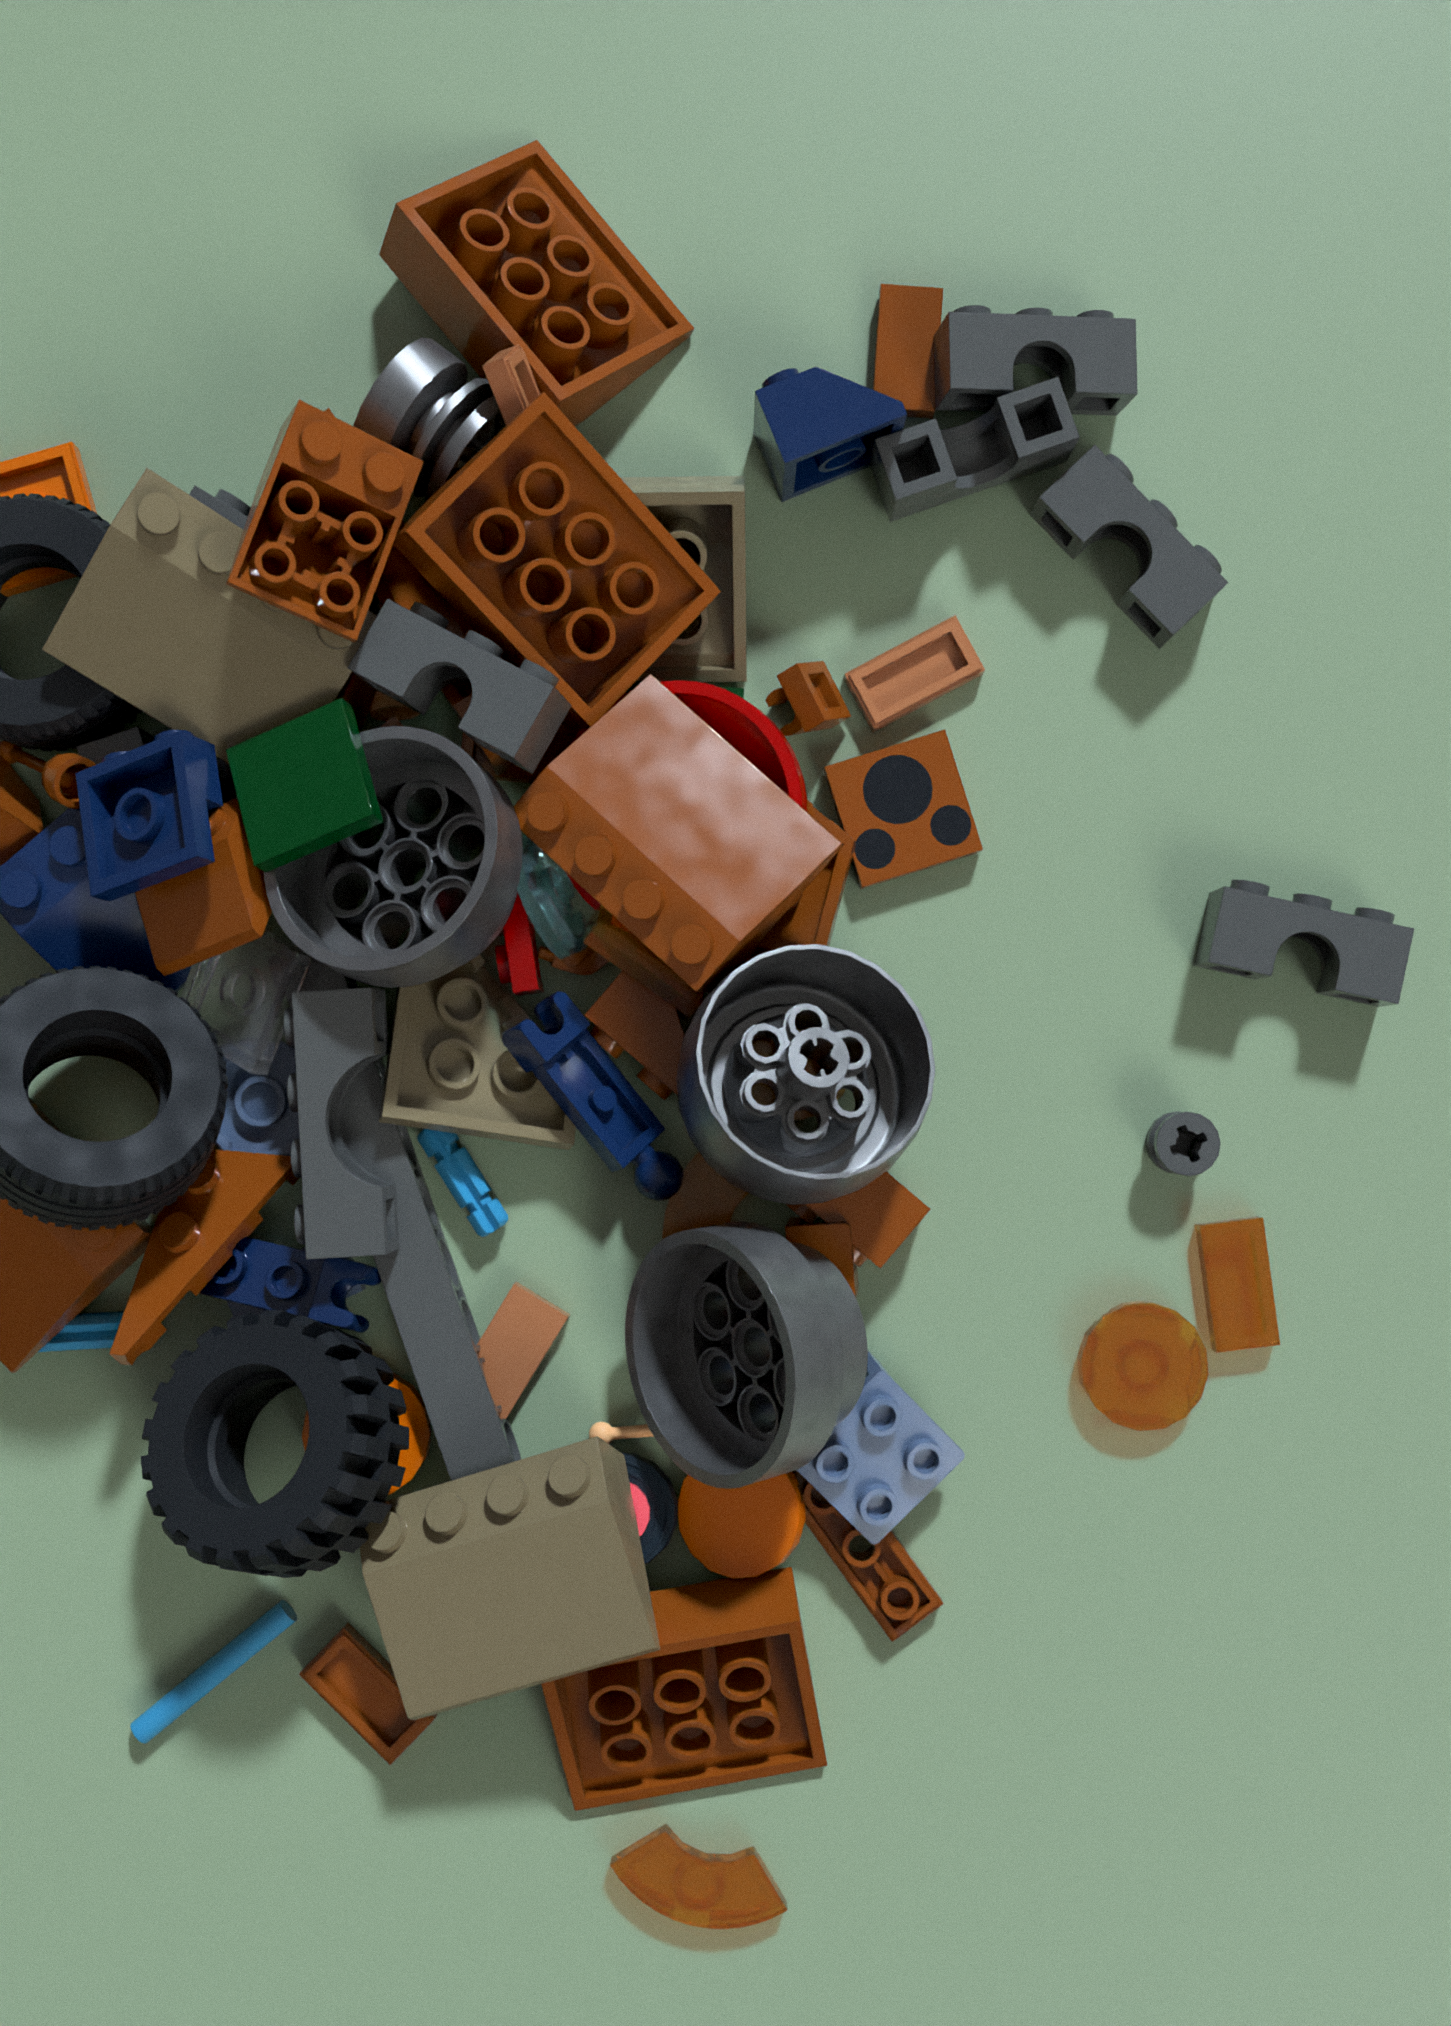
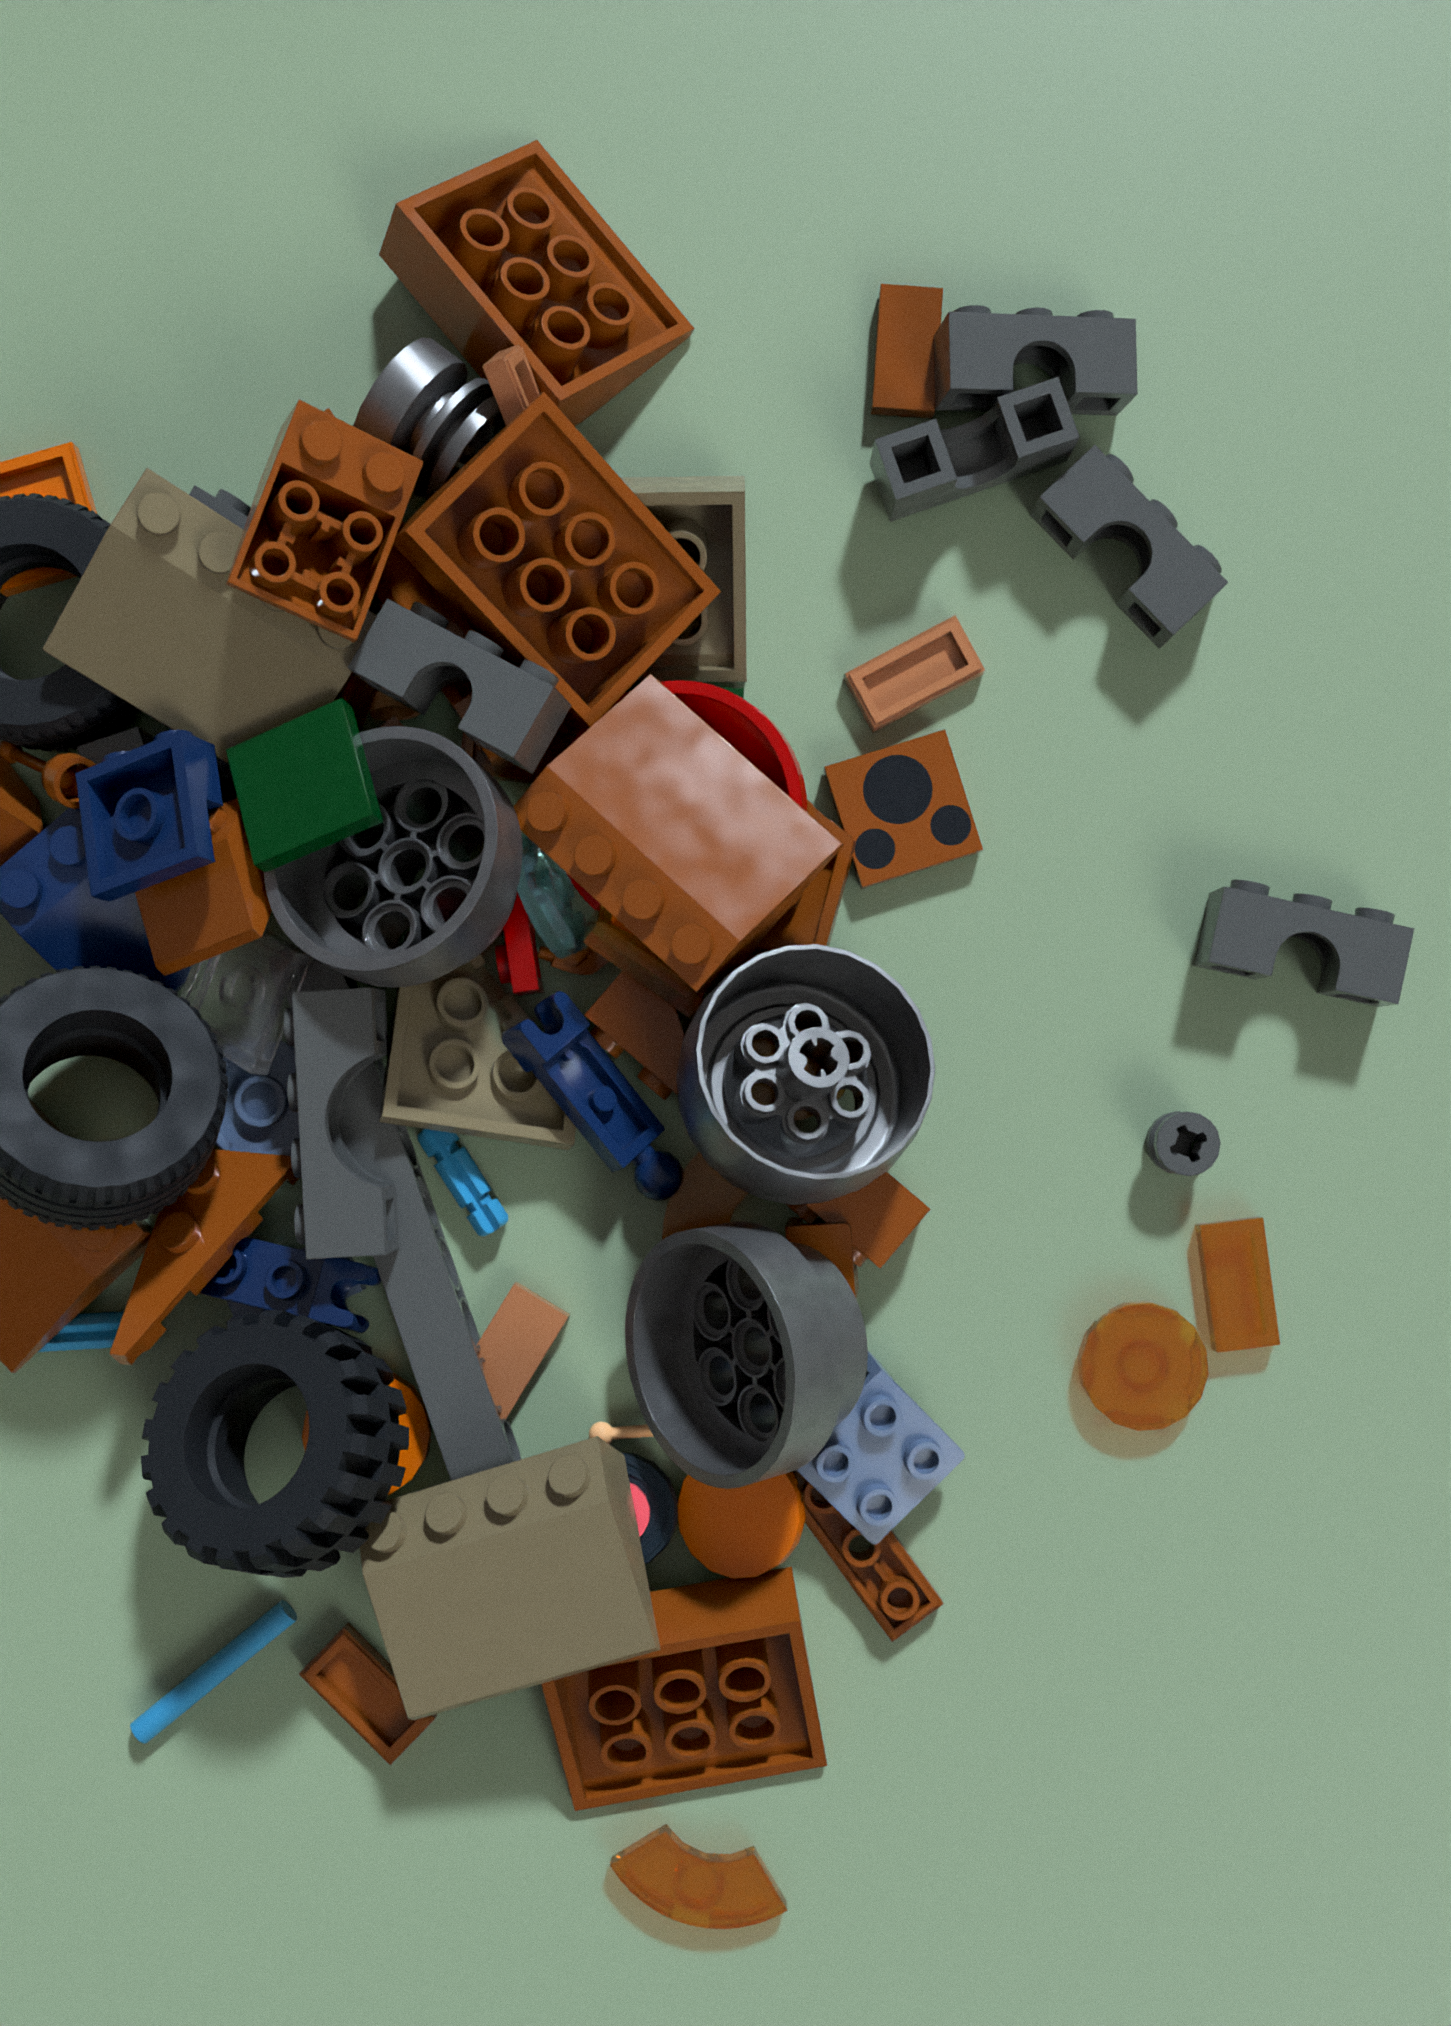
dark blue slope [753,366,907,502] -> none
dark orange tile [765,661,851,736] -> none

